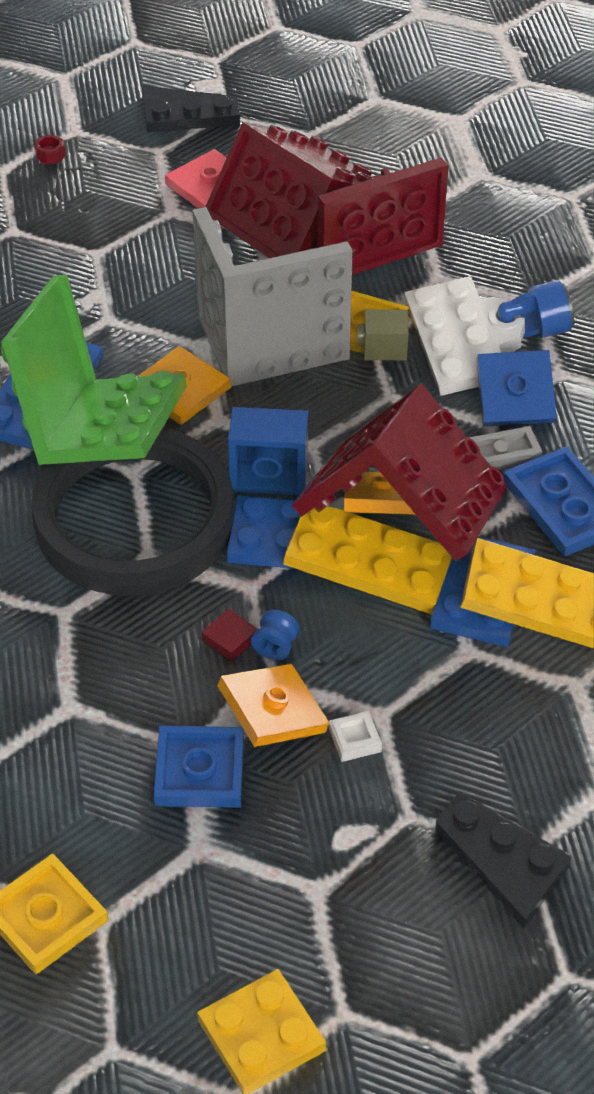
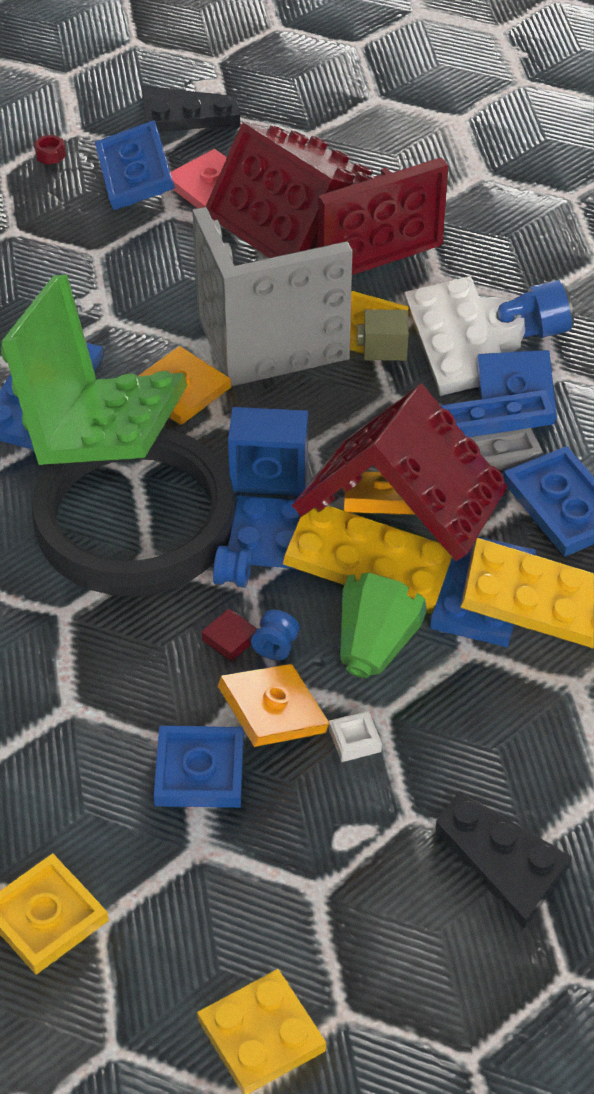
none -> blue plate [95,120,175,210]
none -> blue wheel [213,545,252,588]
none -> bright green cone [340,573,427,678]
none -> blue plate [441,390,555,437]

